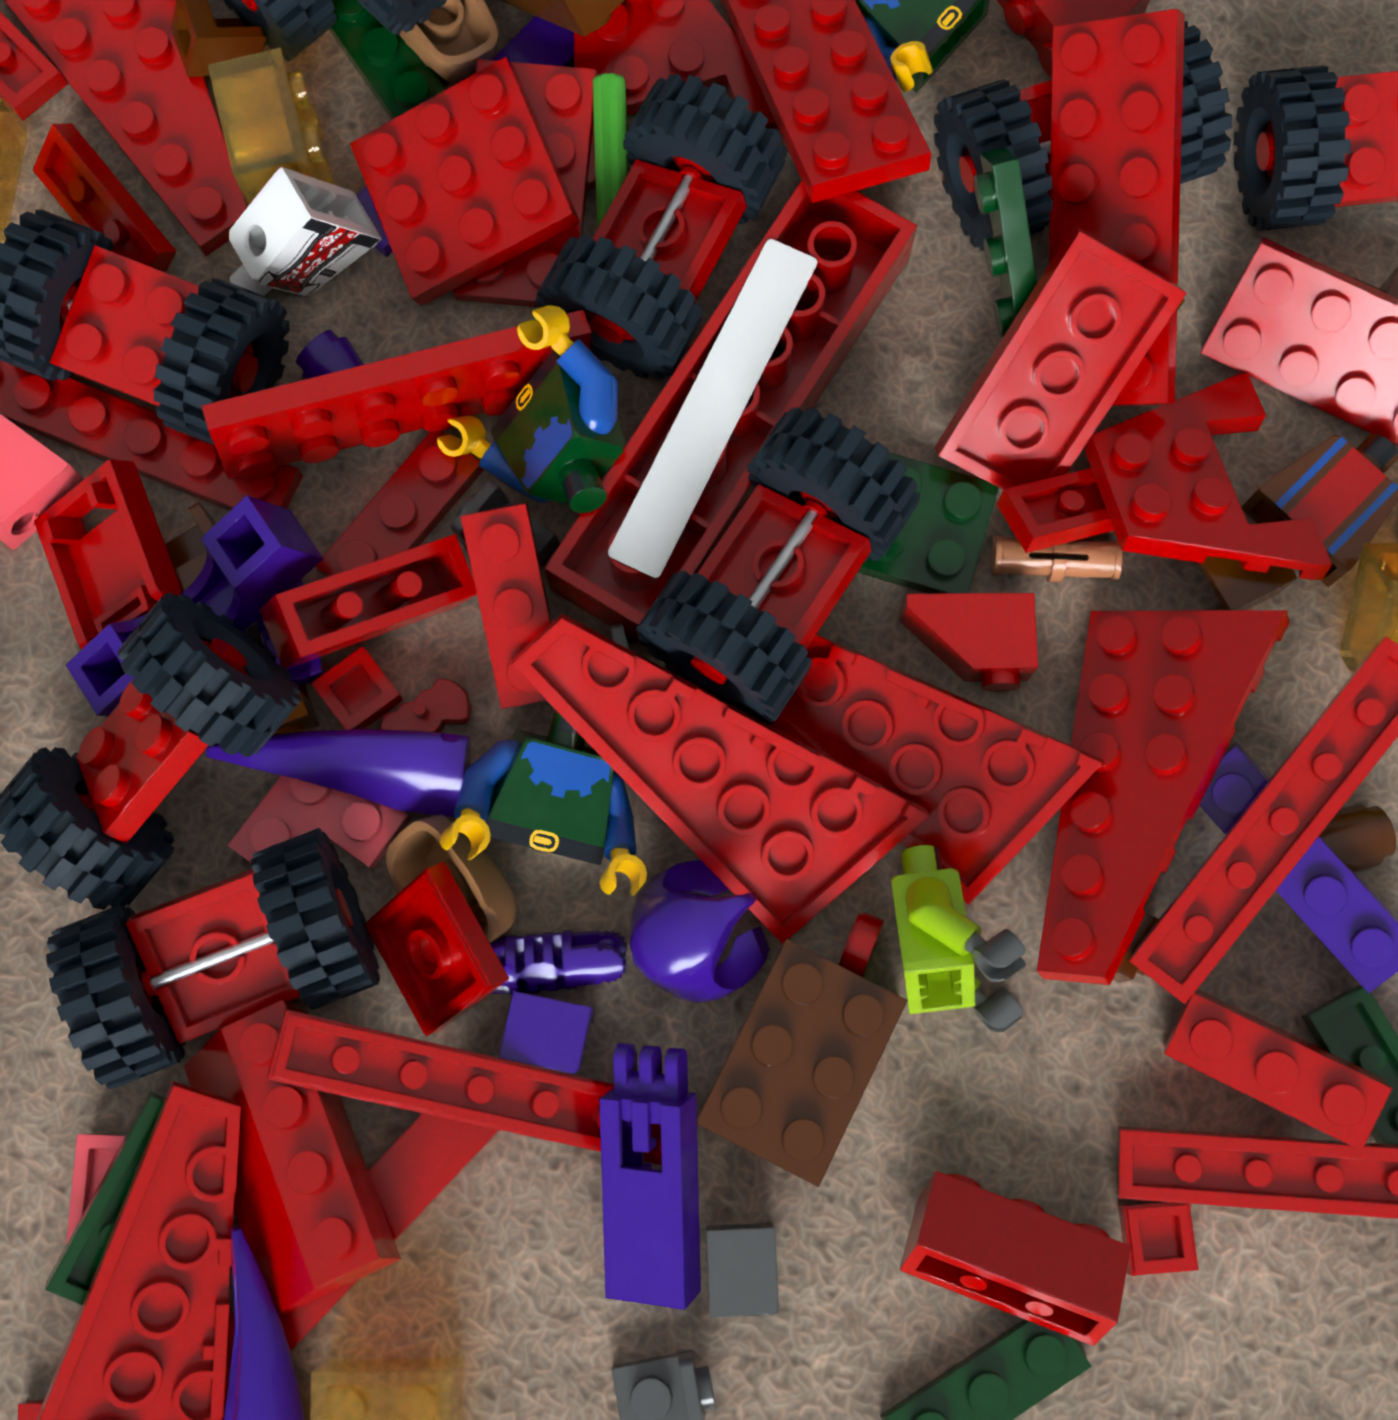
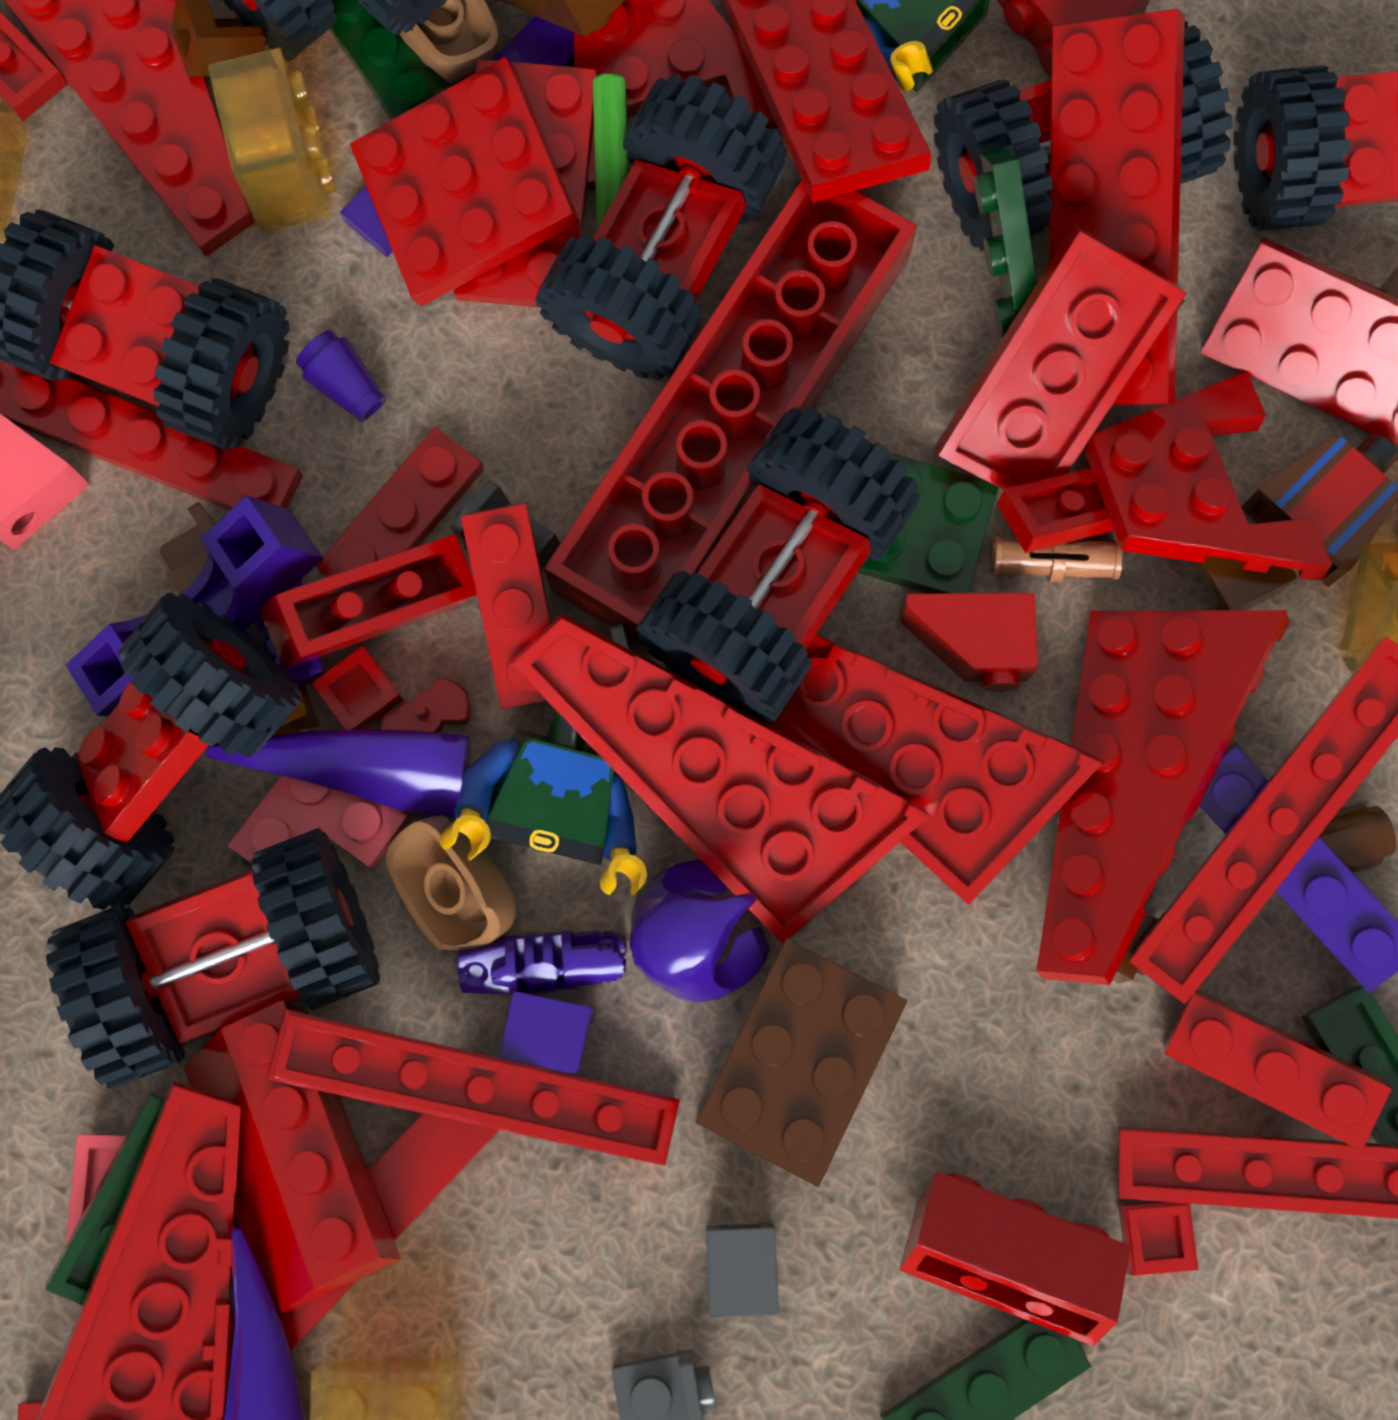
red plate [33,123,177,273] -> none
red container [34,459,181,649] -> none
red plate [201,309,591,479] -> none
white torso [229,167,382,296] -> none
red tile [365,861,509,1037] -> none
torso [437,305,625,513] -> none
dark purple hinge [599,1043,701,1310] -> none
white sticker [608,239,817,578] -> none
red tile [839,912,885,978] -> none
lime torso [891,845,1026,1032] -> none

